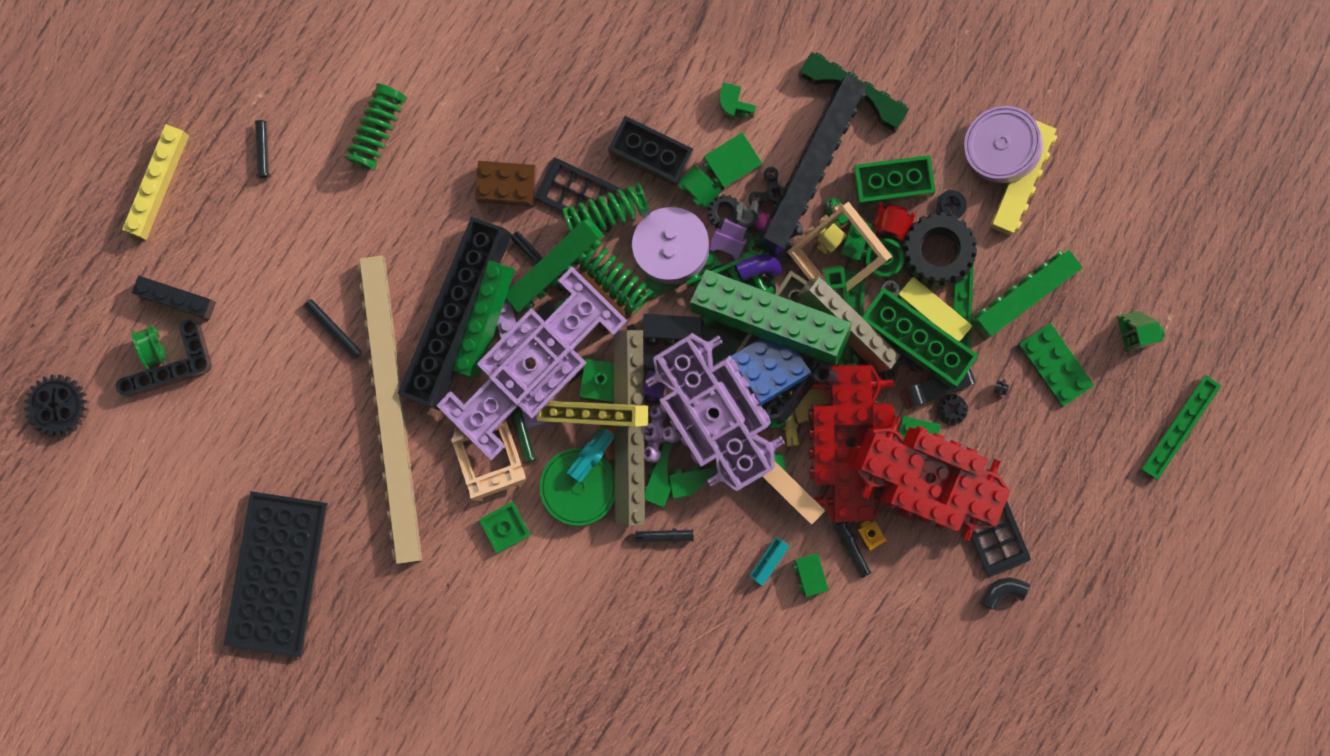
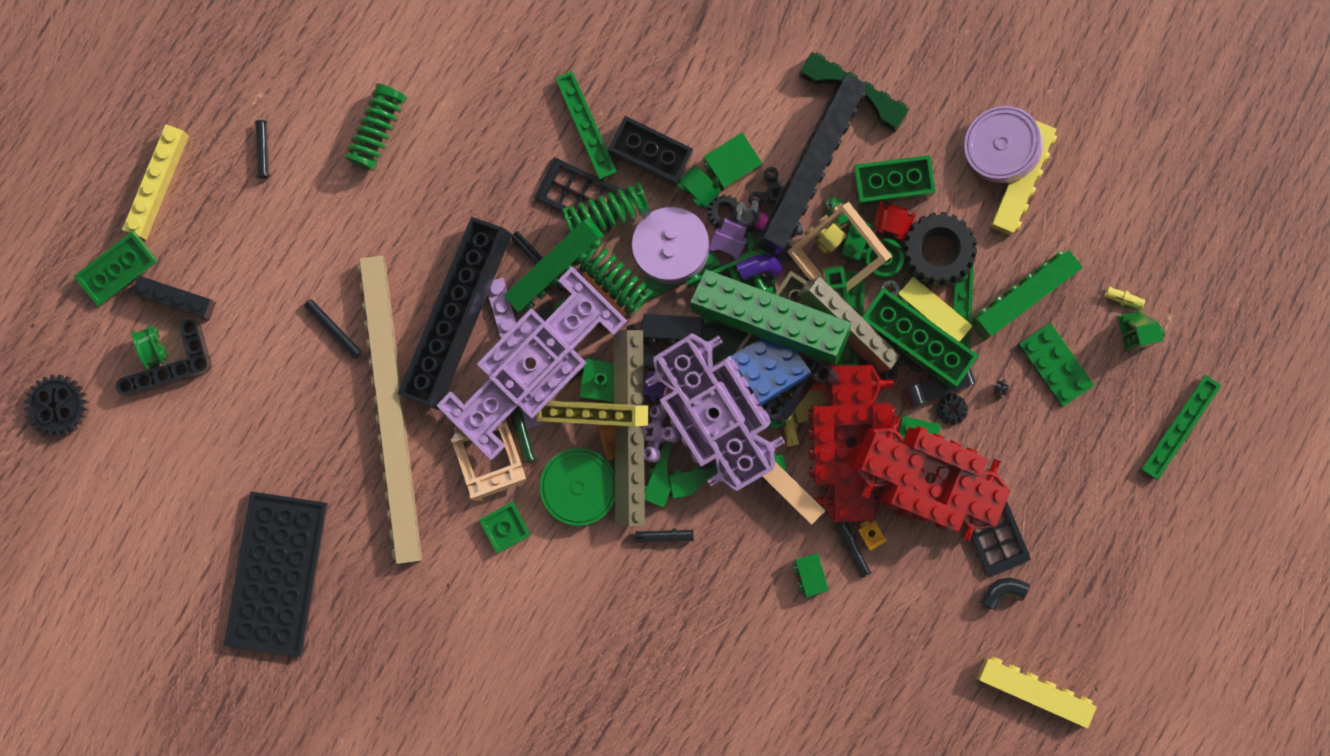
green brick [453,260,515,378] -> none
reddish brown brick [475,161,537,207] -> none
teal piece [567,426,615,483] -> none
green brick [719,82,756,120] -> none
teal piece [749,537,790,586] -> none
black gear [936,190,967,219] -> none
none -> green plate [73,231,158,306]
none -> green plate [555,71,617,181]
none -> light yellow brick [976,656,1097,728]
none -> light yellow pin [1104,286,1145,311]

